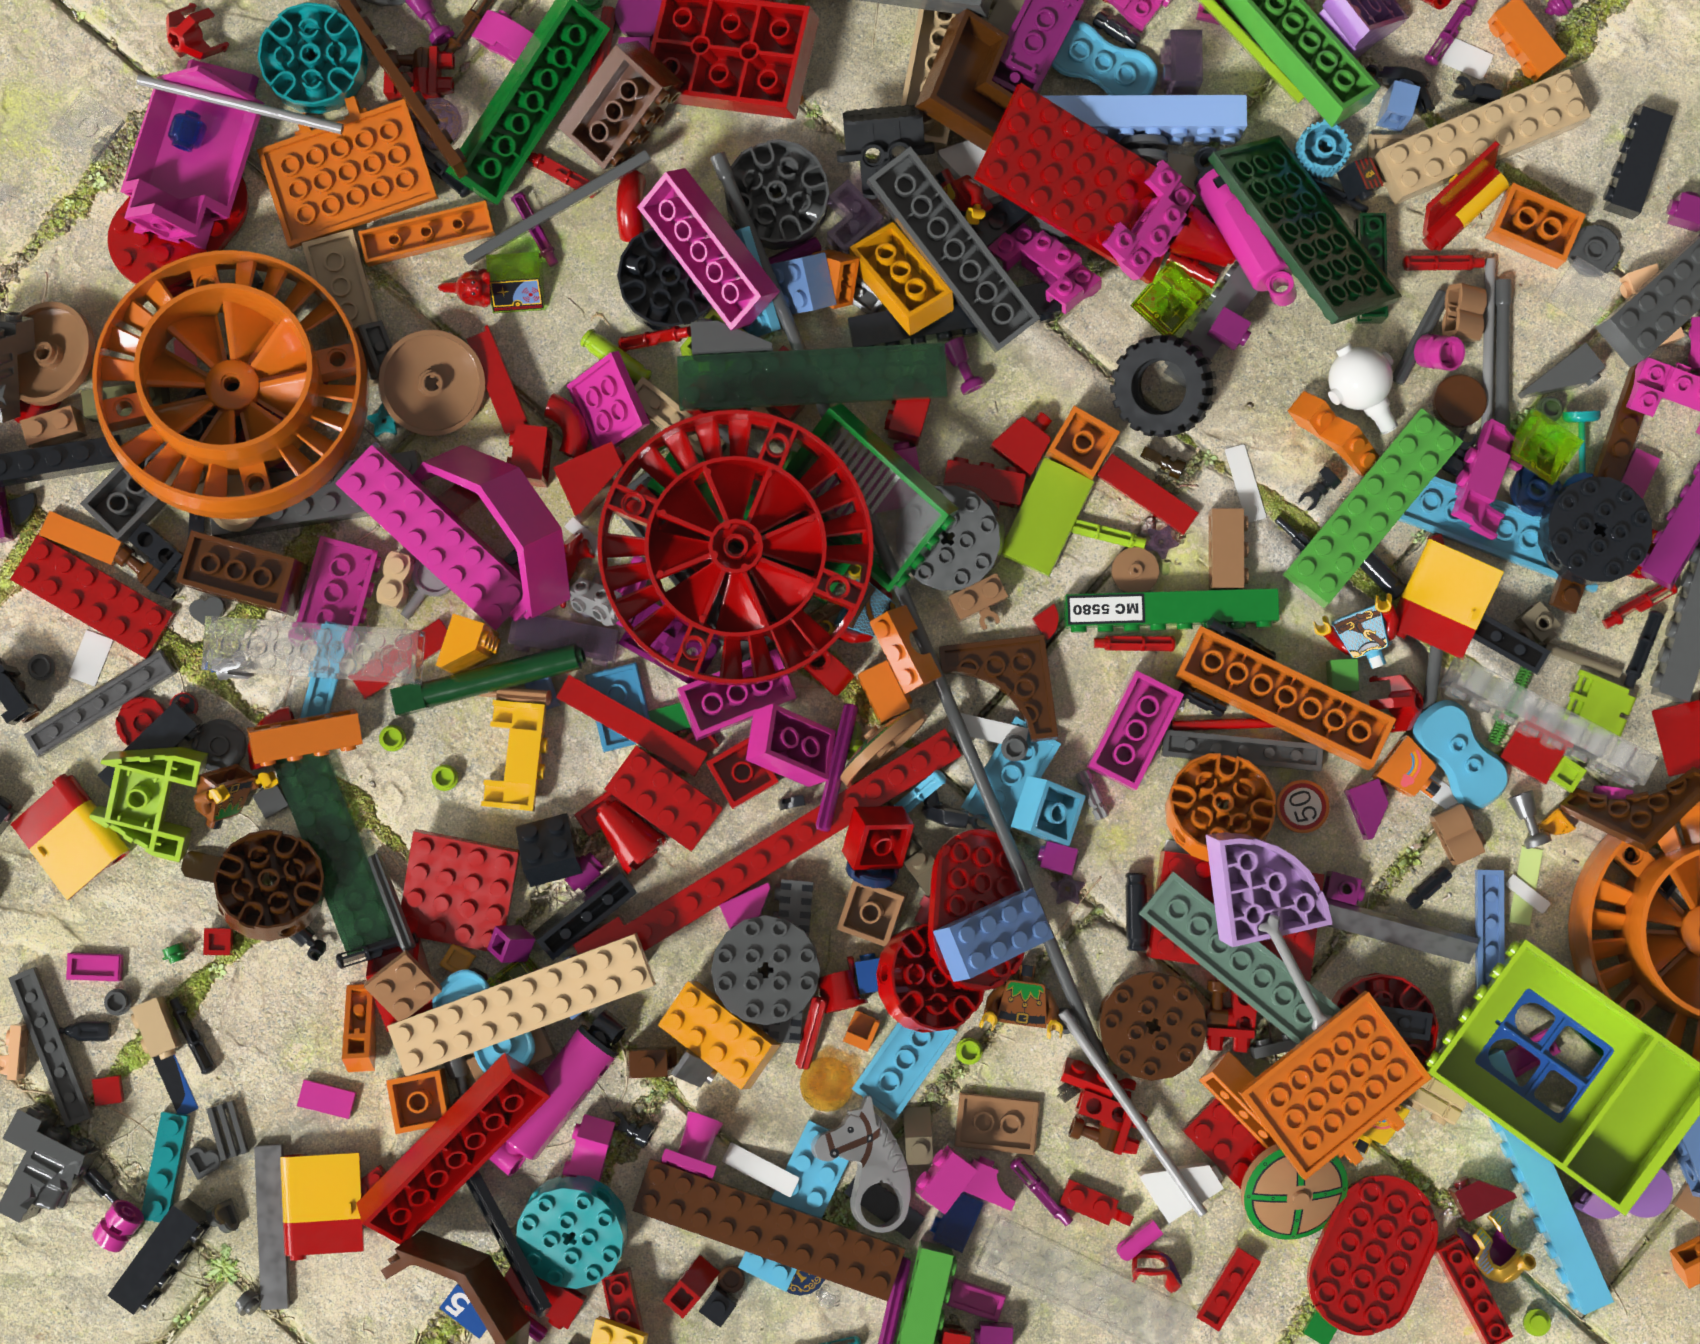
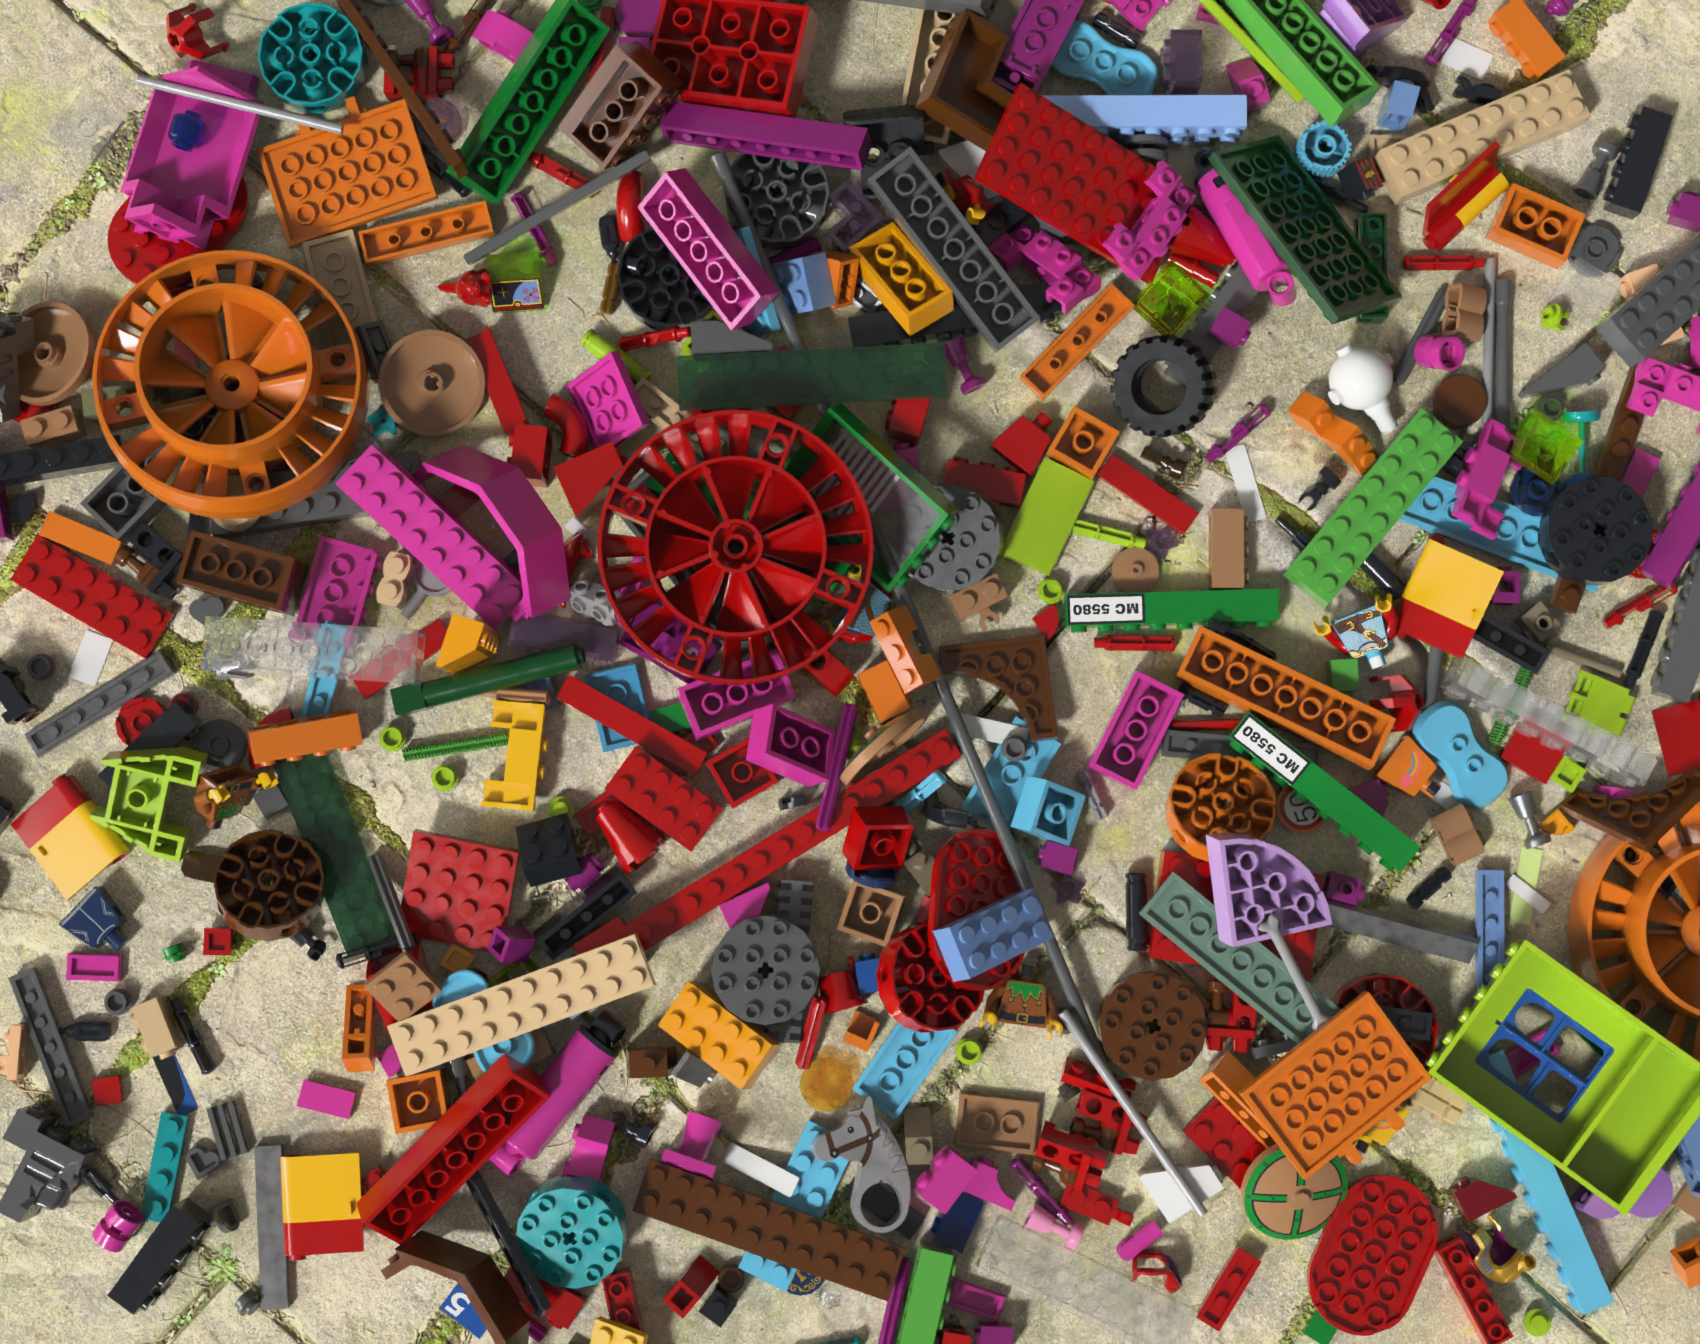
none -> dark blue torso [59,886,129,951]
none -> dark pink tile [376,1044,403,1078]
none -> bright green axle [402,731,509,762]
none -> lime plate [548,796,575,820]
none -> black piece [598,215,622,263]
none -> pearl gold axle [599,263,619,315]
none -> magenta brick [660,101,872,170]
none -> orange piece [1019,283,1135,401]
none -> bright pink piece [1024,1203,1084,1250]
none -> red hips [1031,1120,1109,1191]
none -> lime plate [1037,578,1064,604]
none -> magenta piece [1204,403,1271,464]
none -> dark pink slope [1226,58,1271,114]
none -> green brick [1228,712,1421,872]
none -> magenta brick [1488,566,1521,606]
none -> lime plate [1541,304,1569,331]
none -> flat silver piece [1573,141,1619,200]

